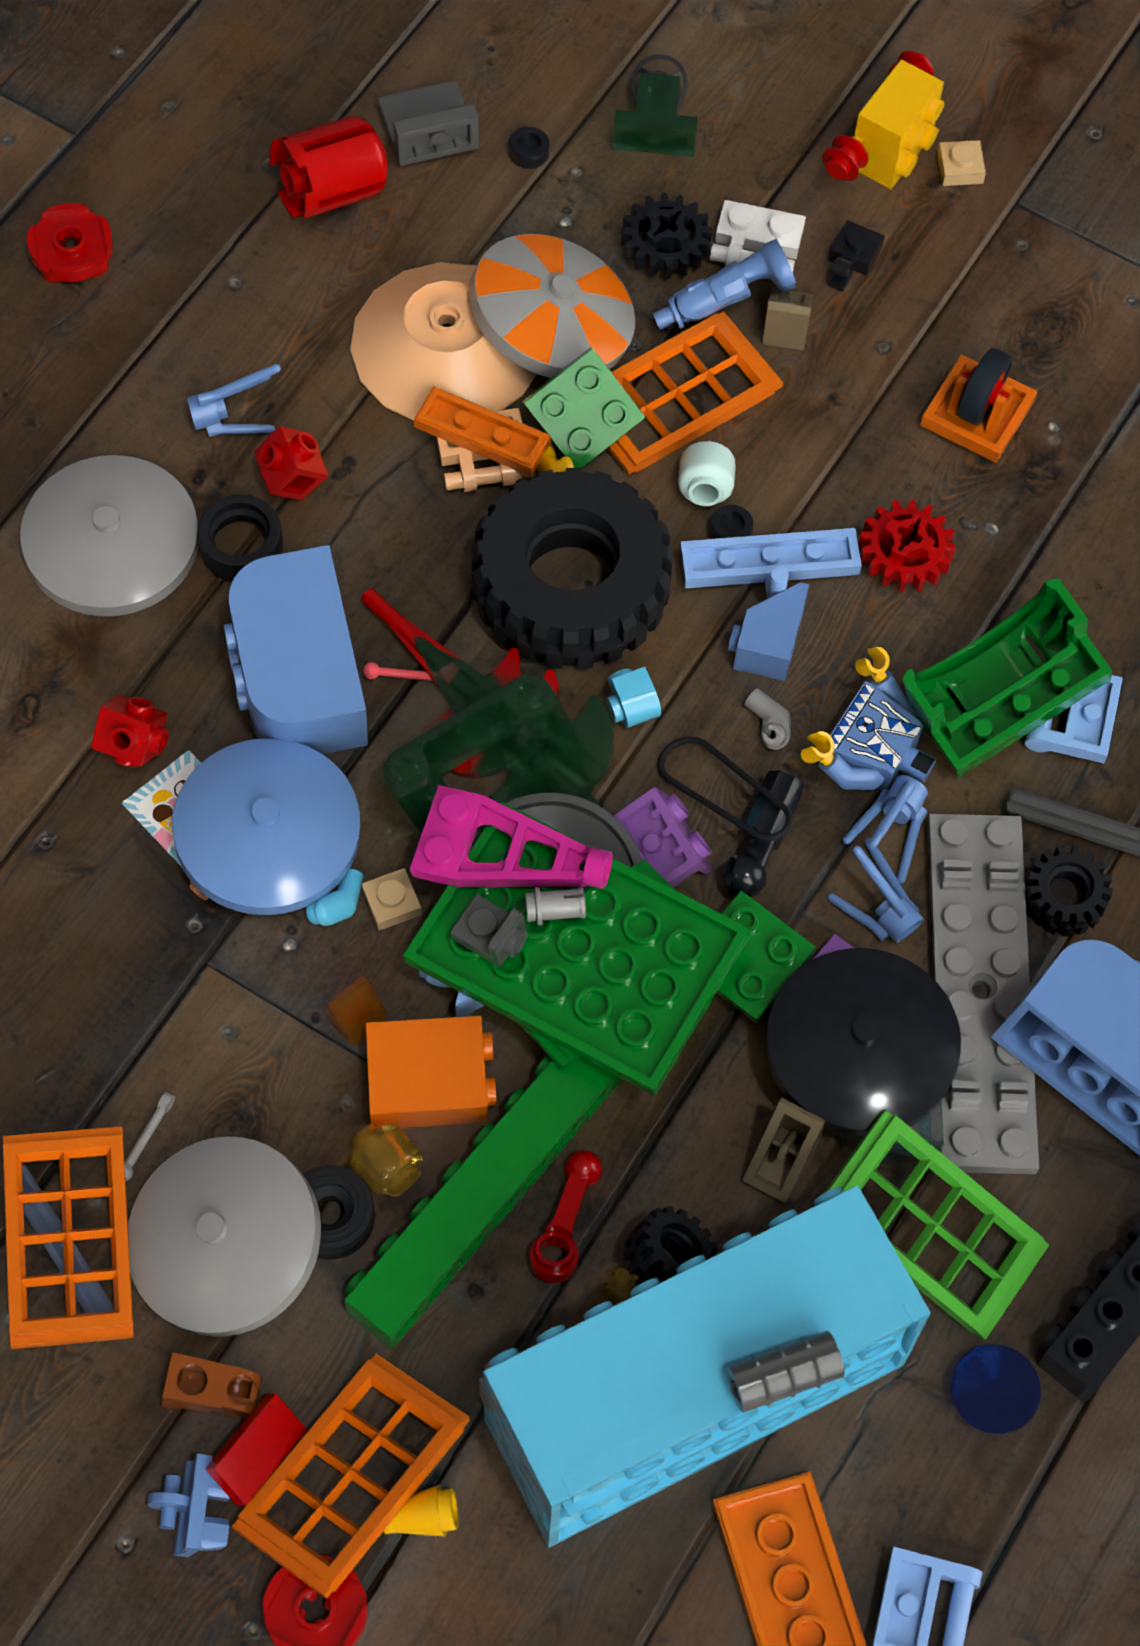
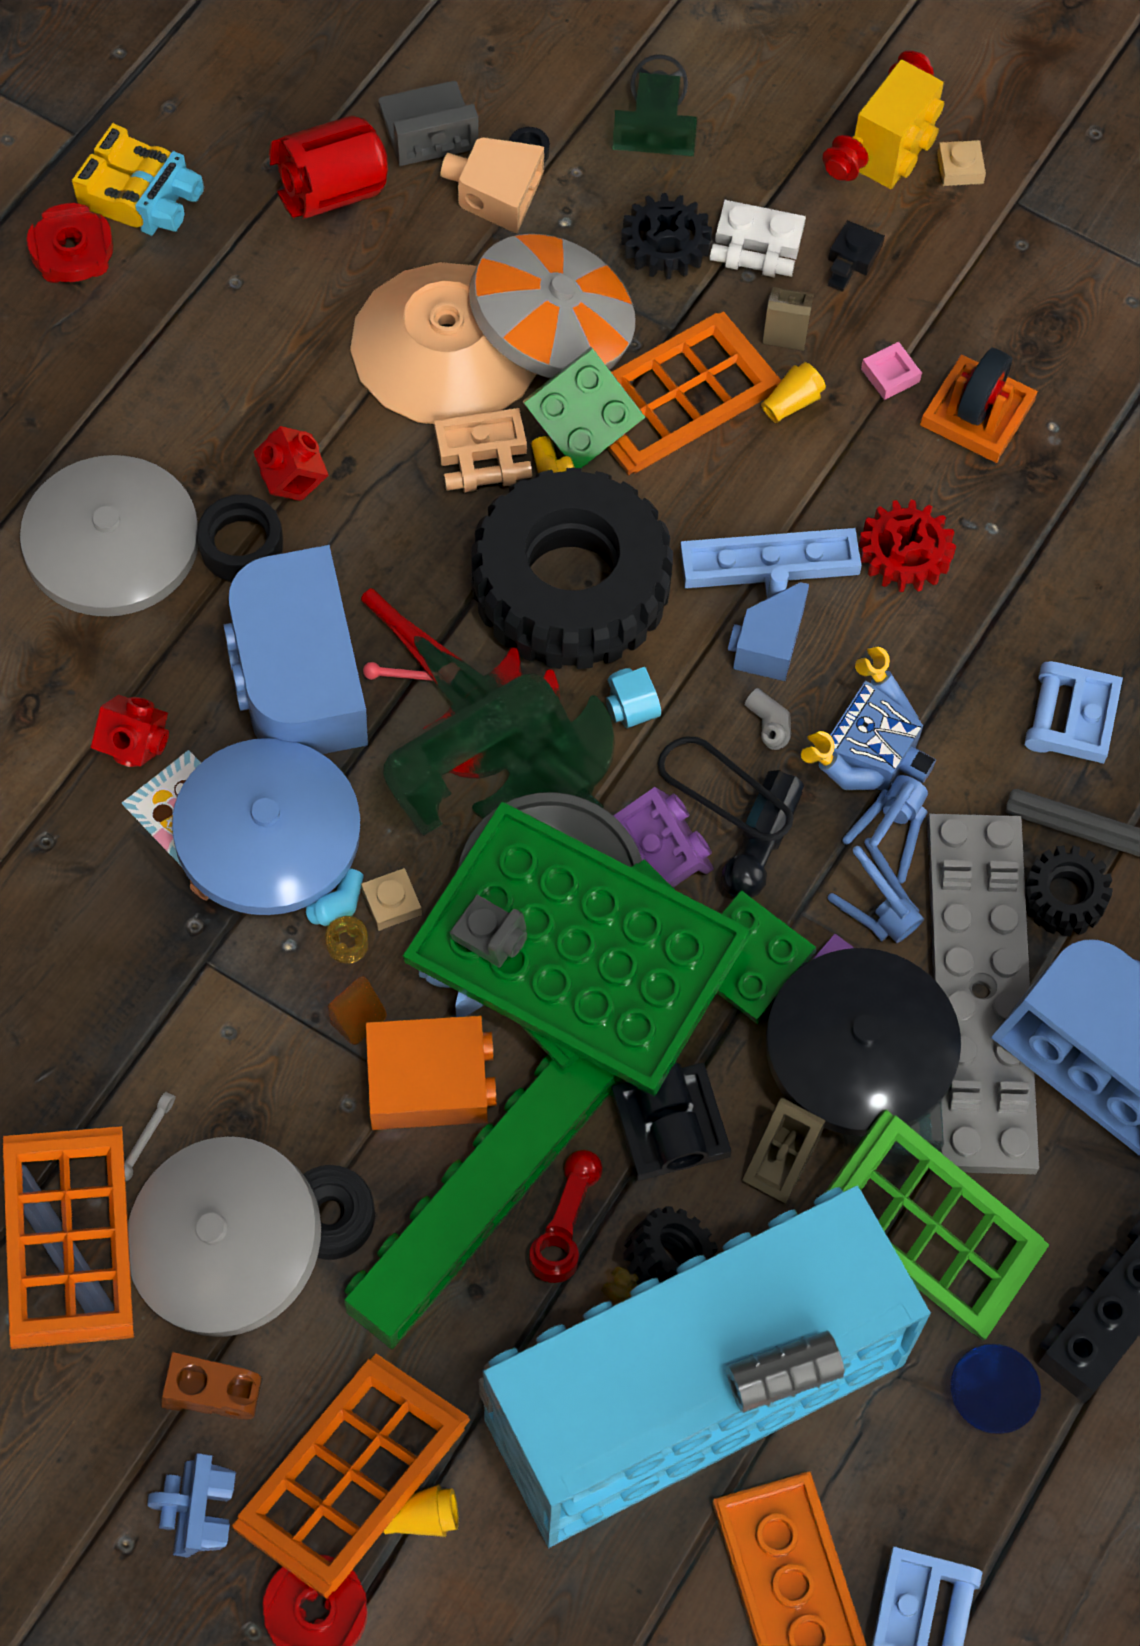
medium blue plant [187,364,281,437] -> none
red tile [205,1393,307,1506] -> none
clear yellow head [350,1123,422,1197] -> none
dark pink plate [410,785,613,889] -> none
orange tile [414,386,551,477] -> none
light grey pin [525,887,586,926] -> none
medium blue piece [652,238,797,330] -> none
light aqua head [678,441,736,506] -> none
black tile [709,505,753,539] -> none
green piece [902,578,1112,778] -> none
none -> hips [72,123,204,236]
none -> clear yellow bush [325,916,369,964]
none -> light nougat torso [441,137,544,233]
none -> black plate [611,1062,732,1181]
none -> yellow cone [761,362,826,423]
none -> bright pink plate [861,342,922,400]

